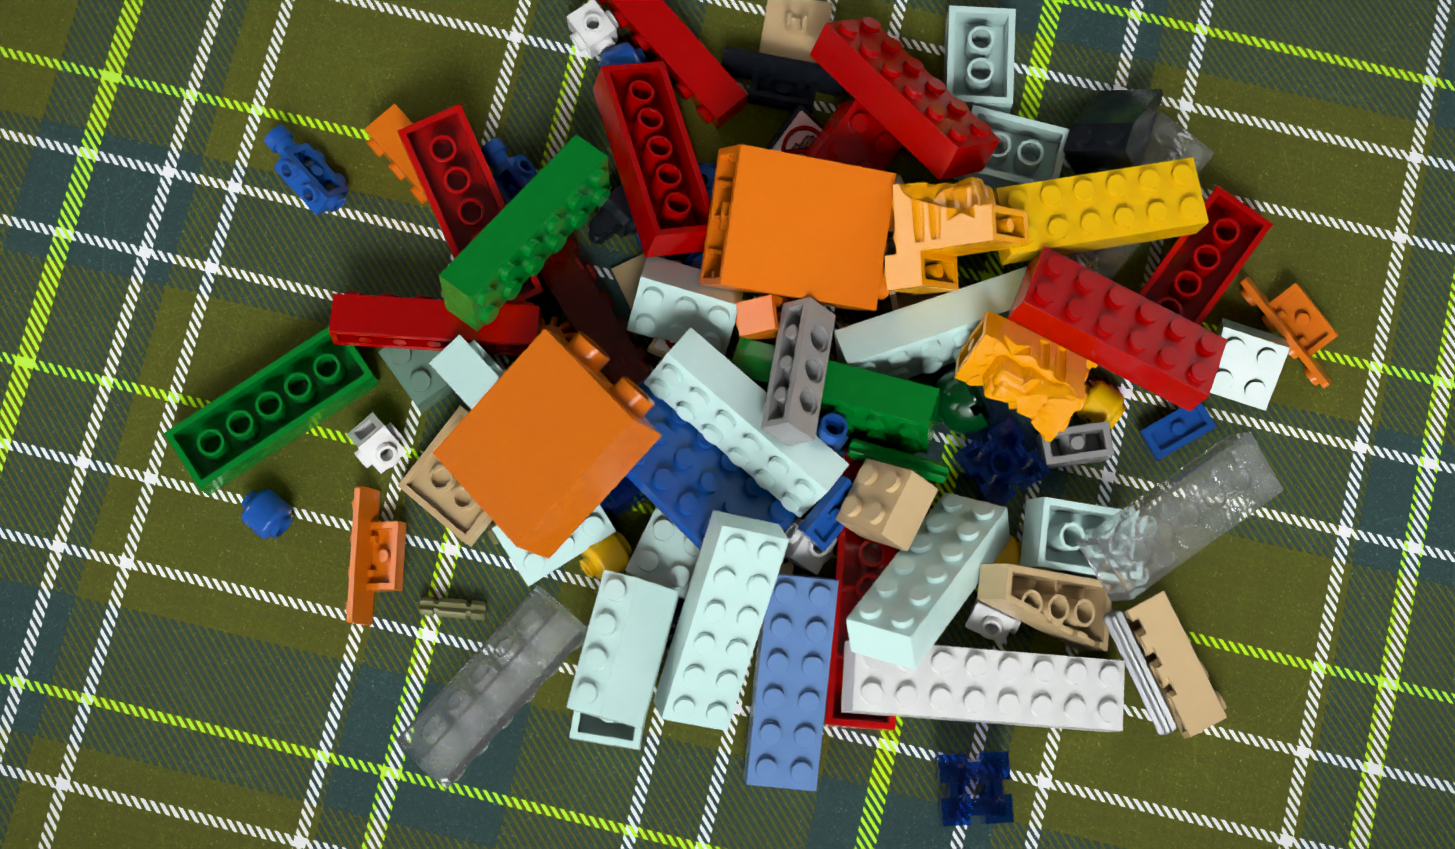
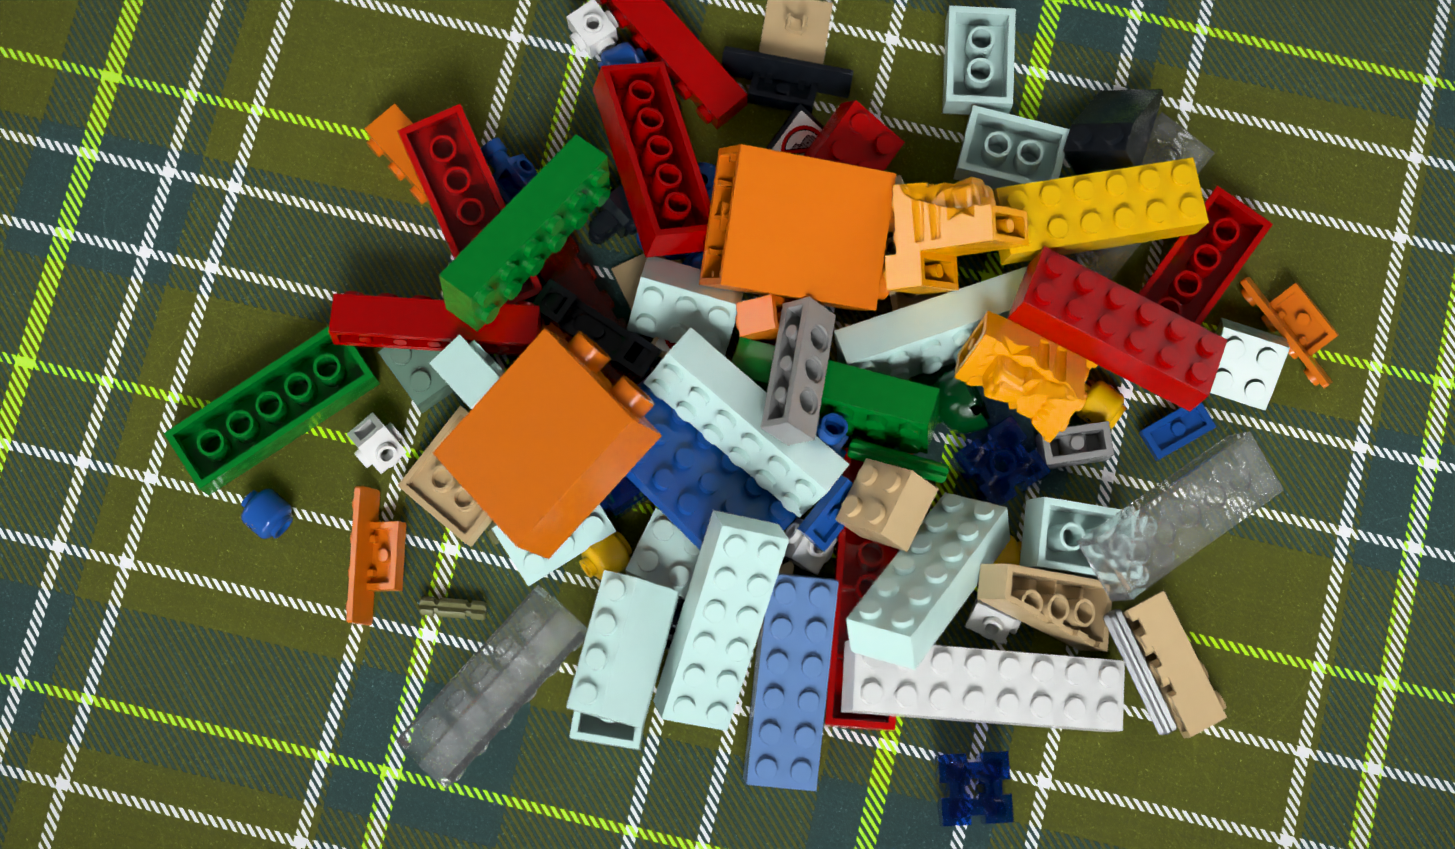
blue brick [264,125,350,216] -> none
red brick [810,17,1001,180] -> none
none -> black slope [532,278,662,379]

